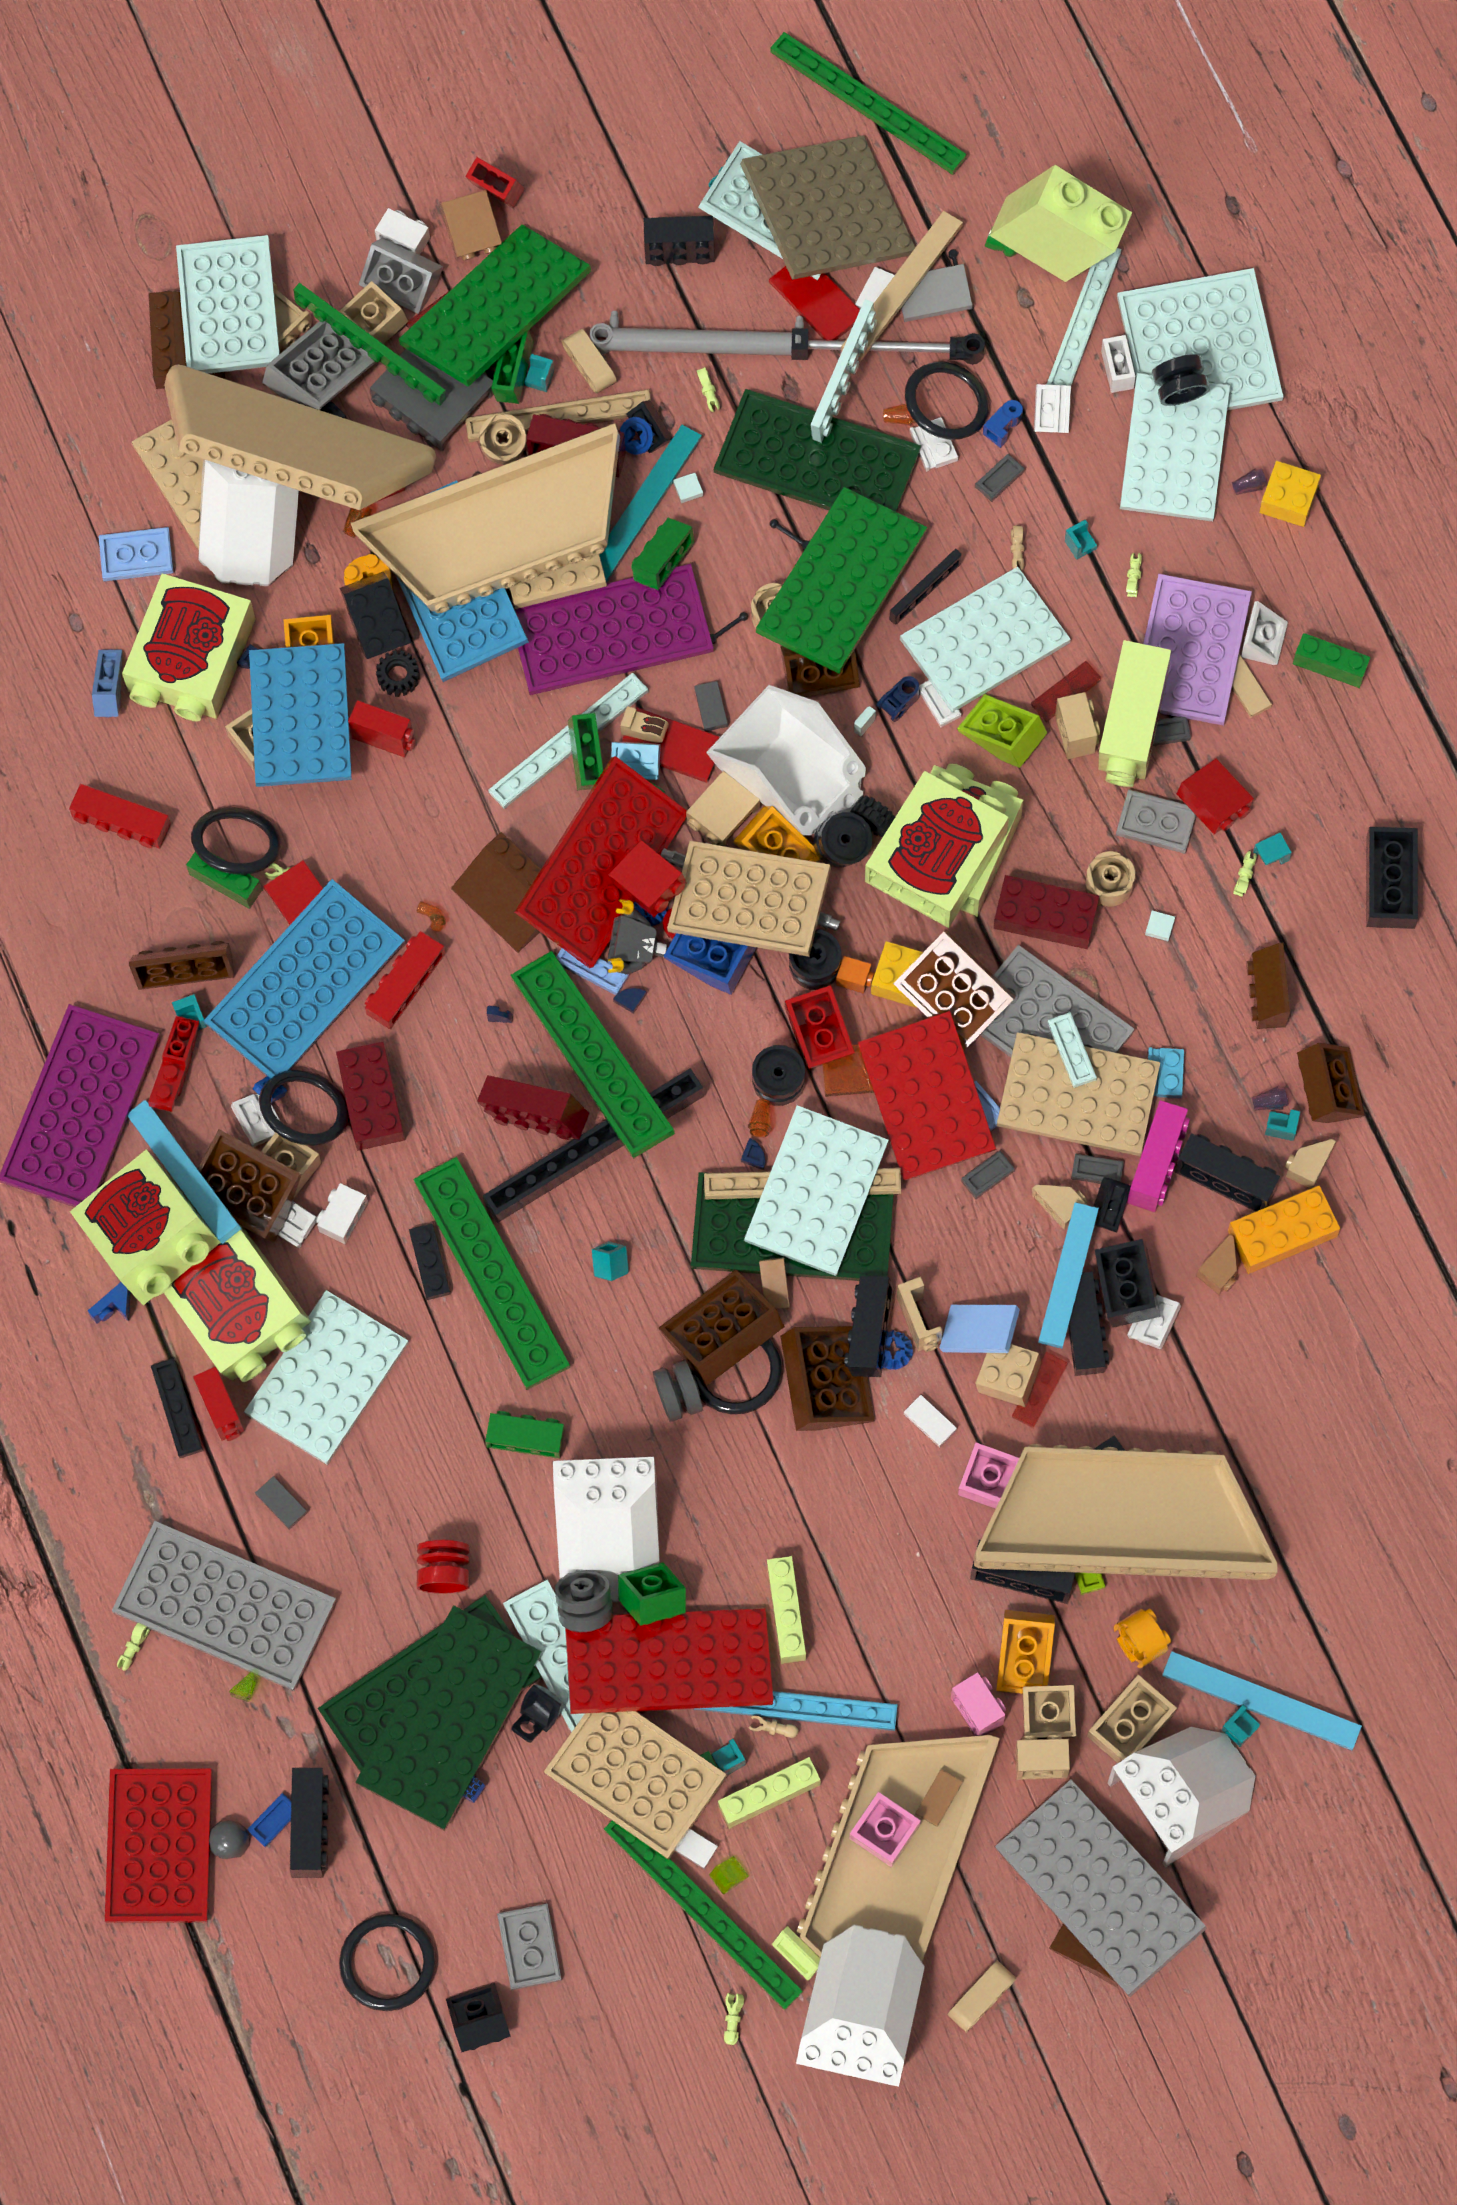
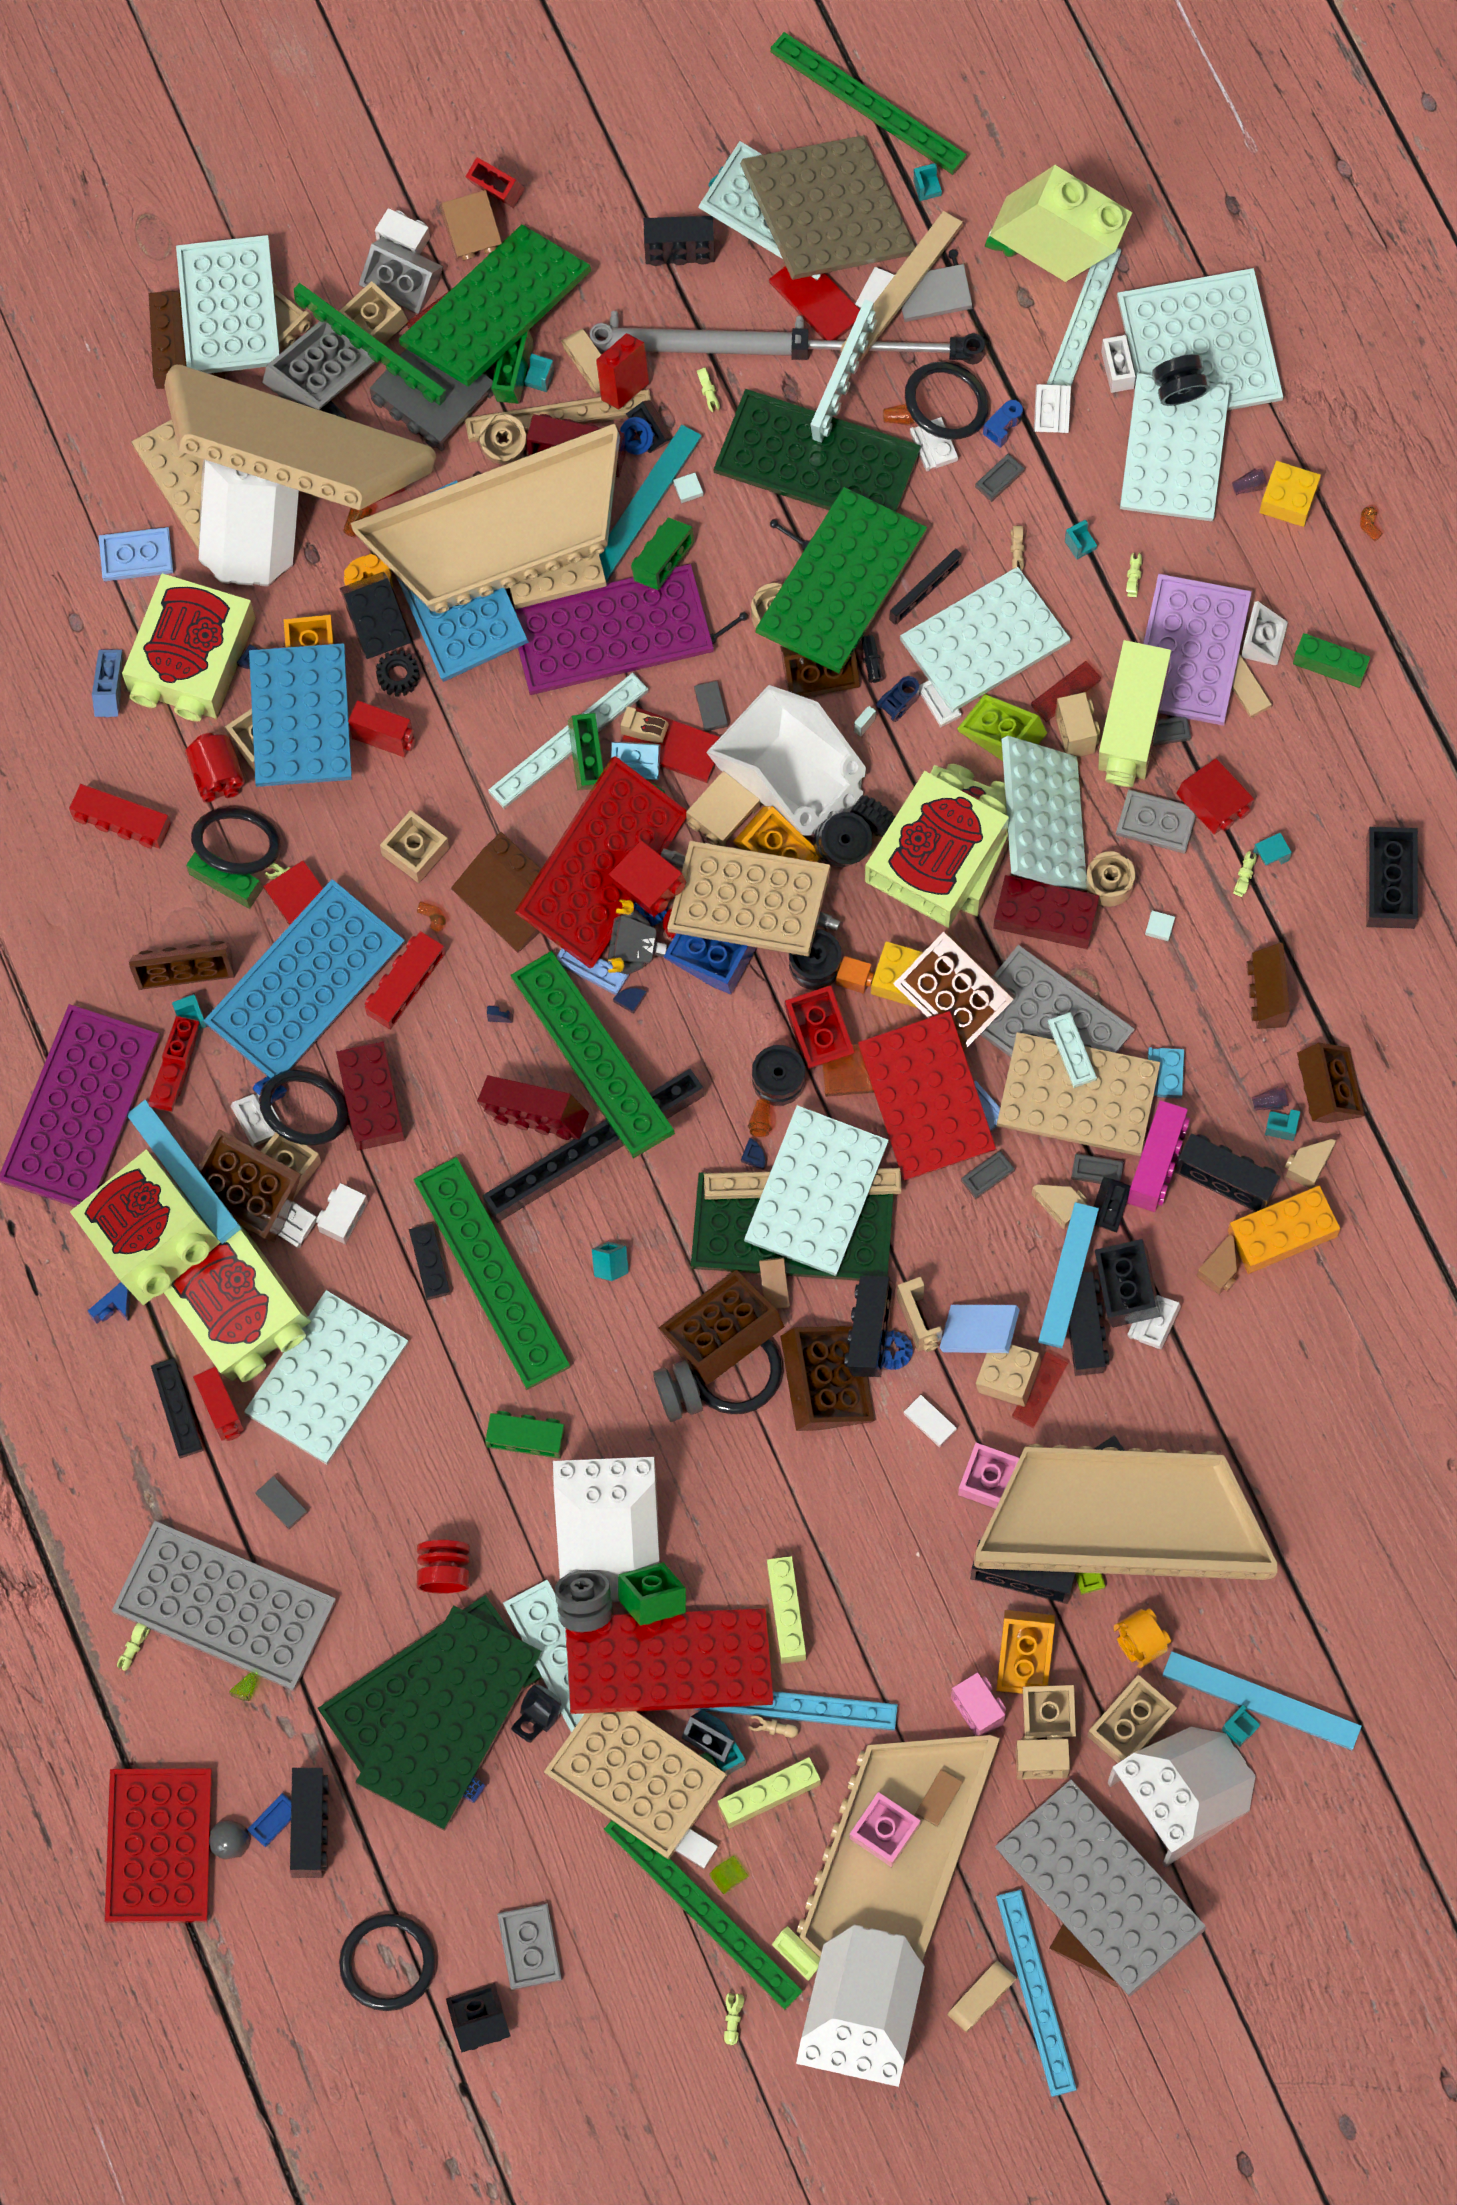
none -> red cylinder [185,733,245,803]
none -> tan brick [380,810,449,883]
none -> red brick [596,333,649,410]
none -> black slope [681,1710,735,1762]
none -> black axle [861,635,884,683]
none -> teal panel [913,163,942,201]
none -> medium azure tile [996,1889,1077,2097]
none -> light aqua plate [1002,736,1087,892]
none -> clear orange arm [1360,506,1383,541]

